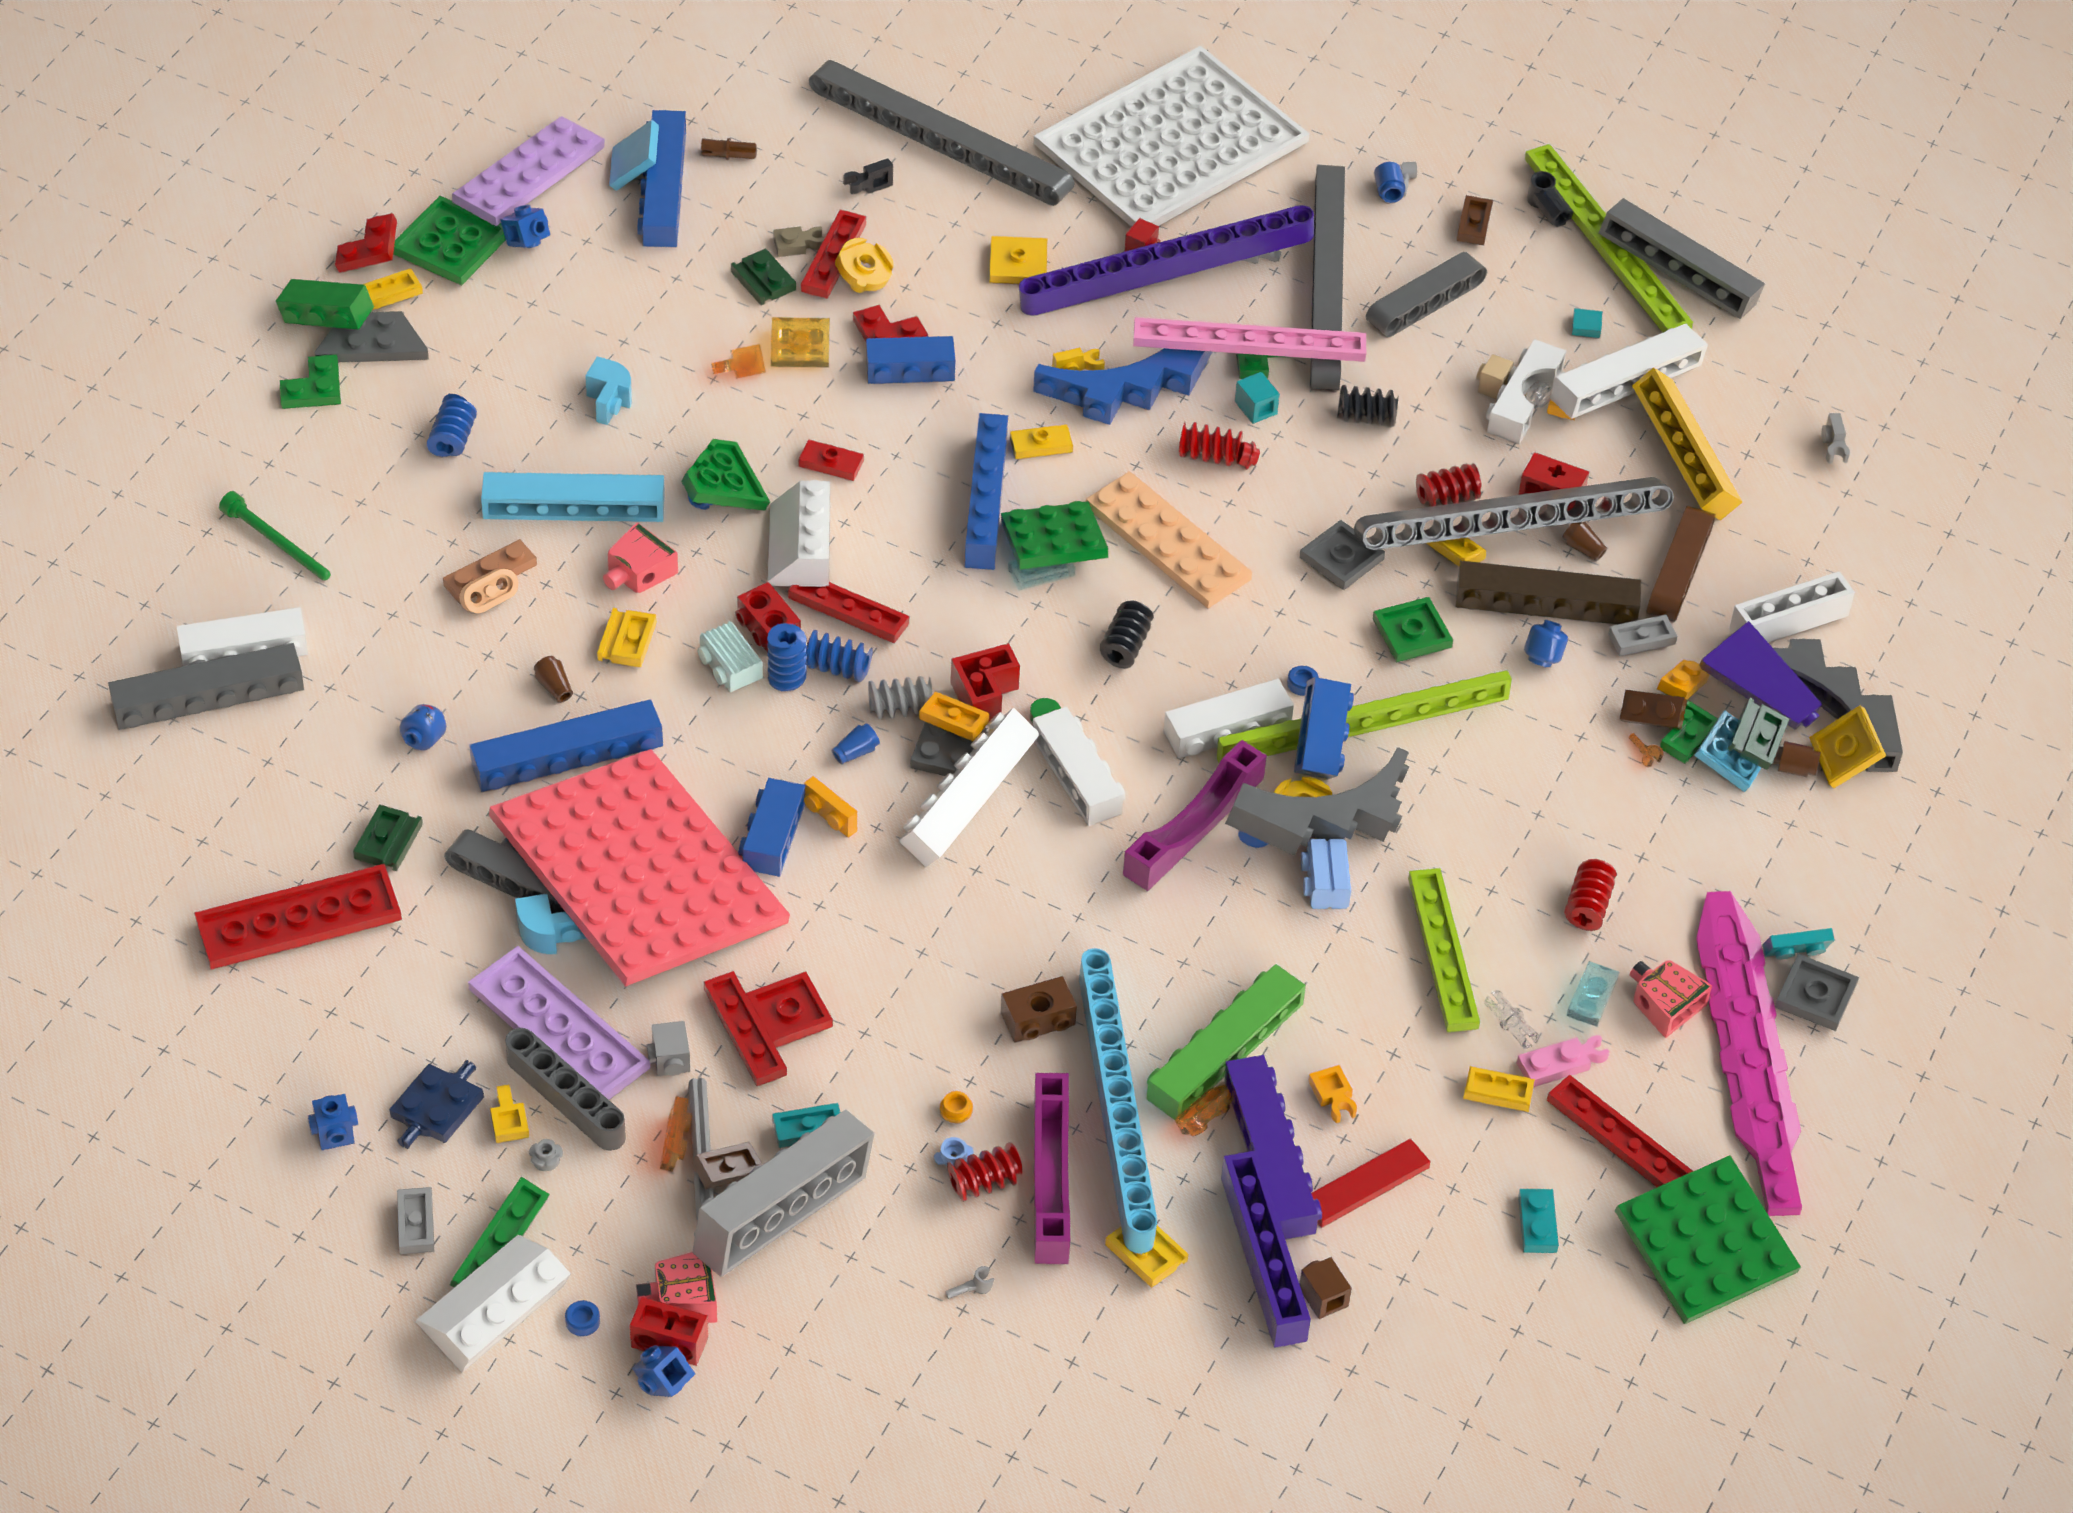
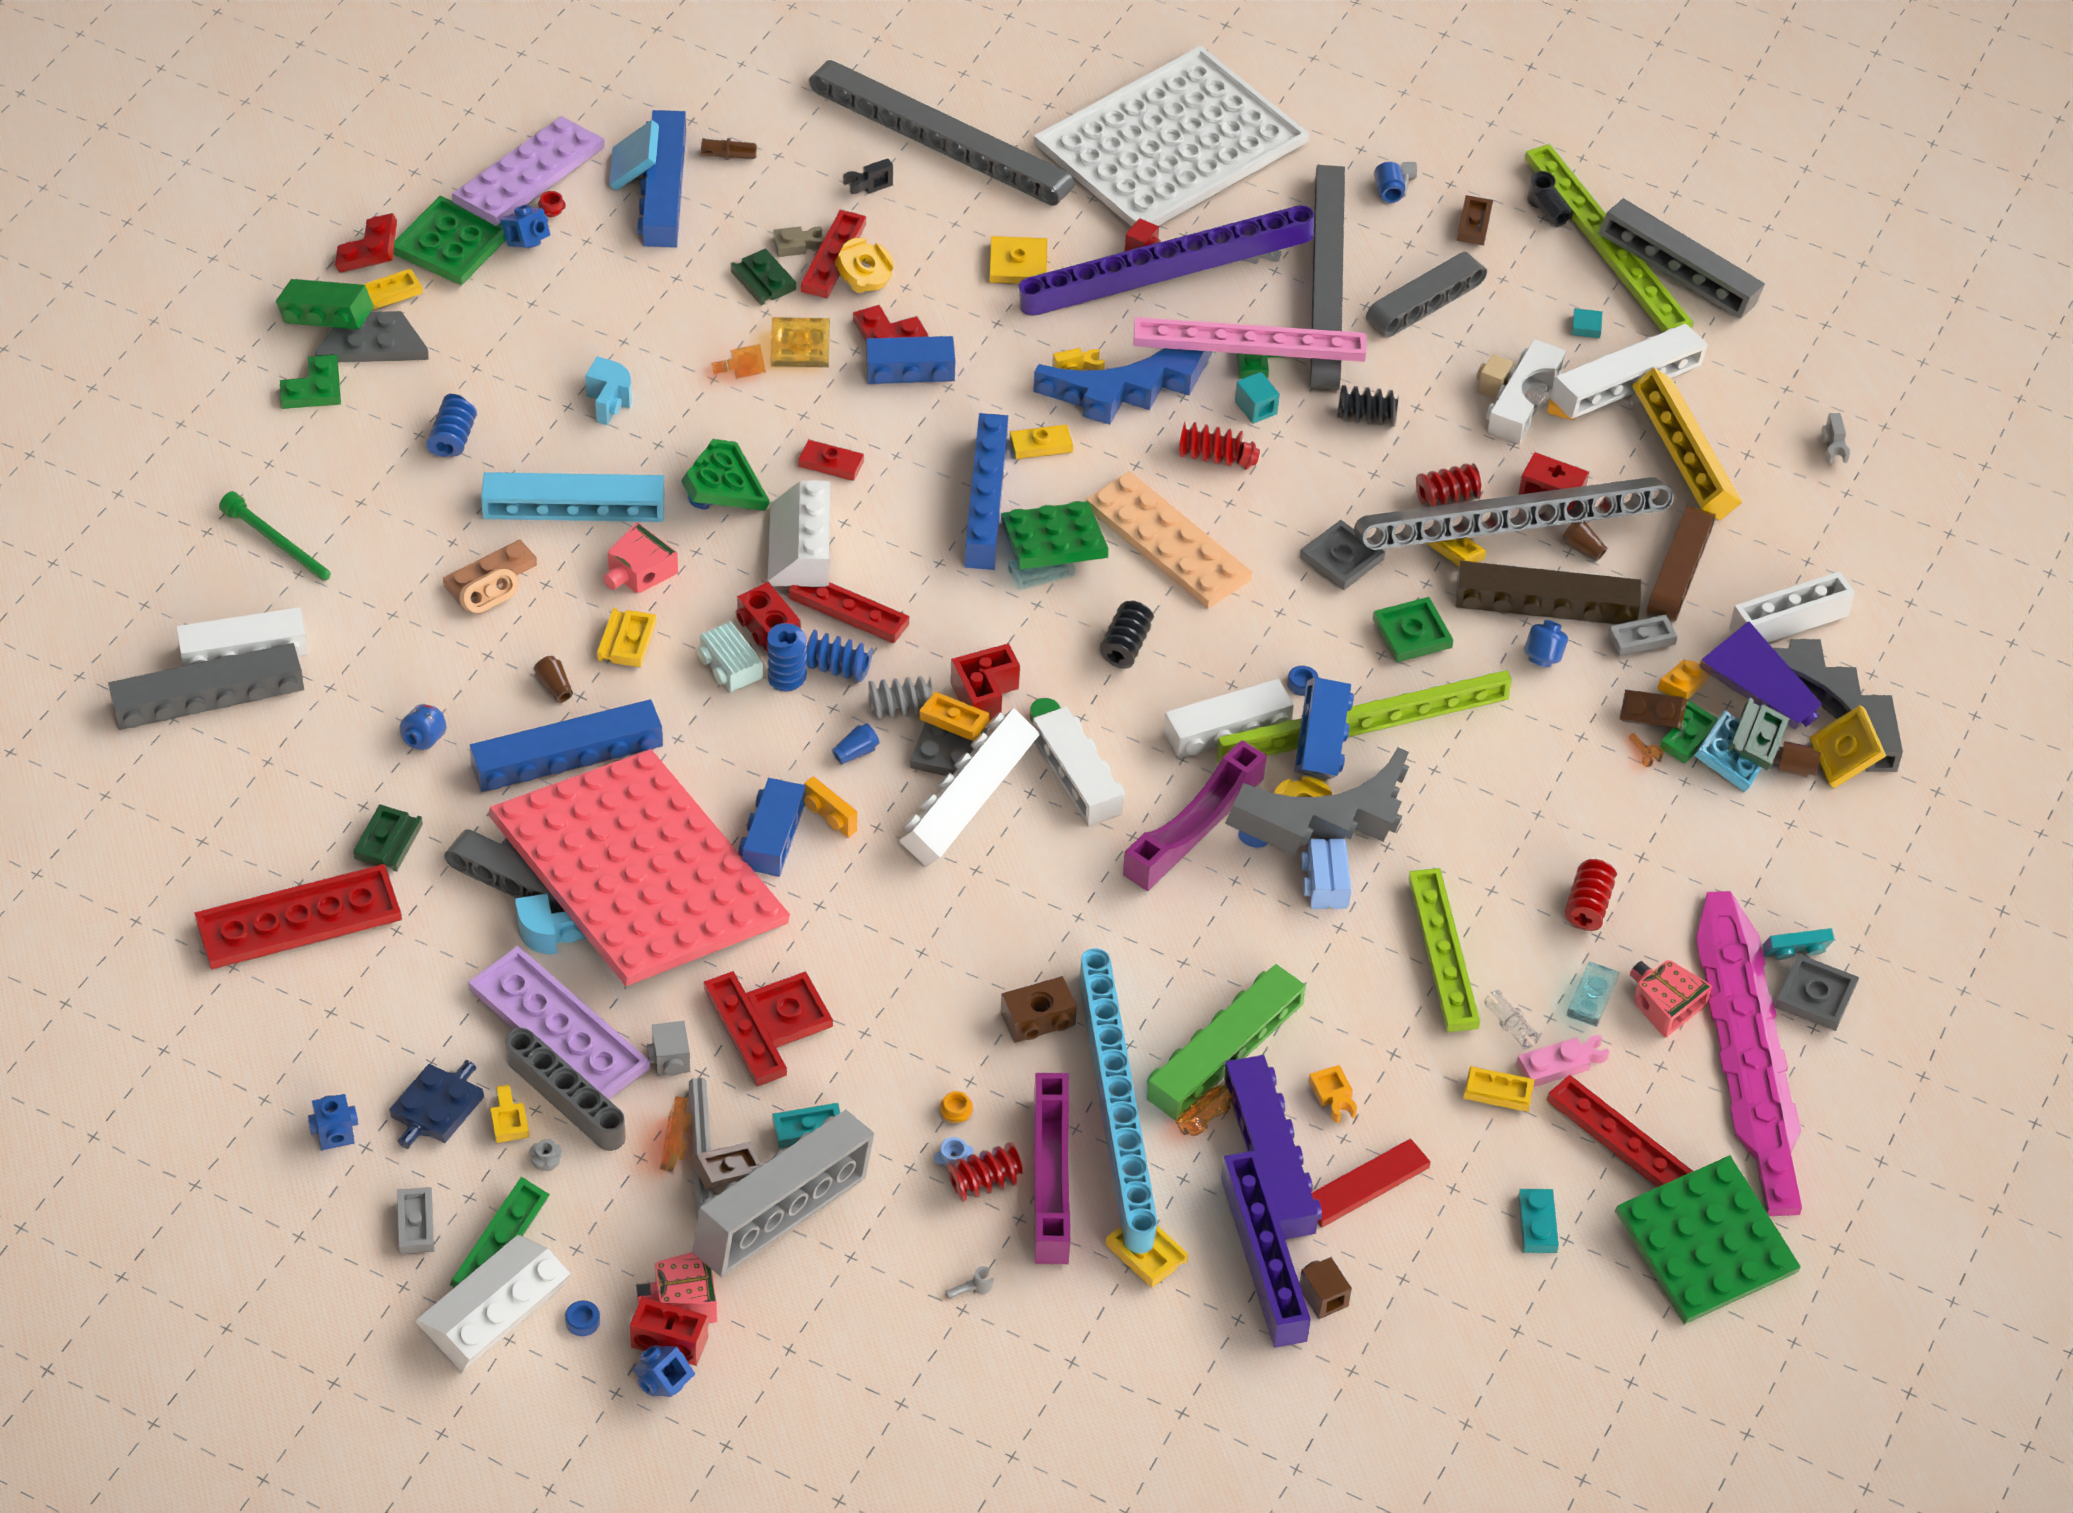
none -> red plate [538,191,566,217]

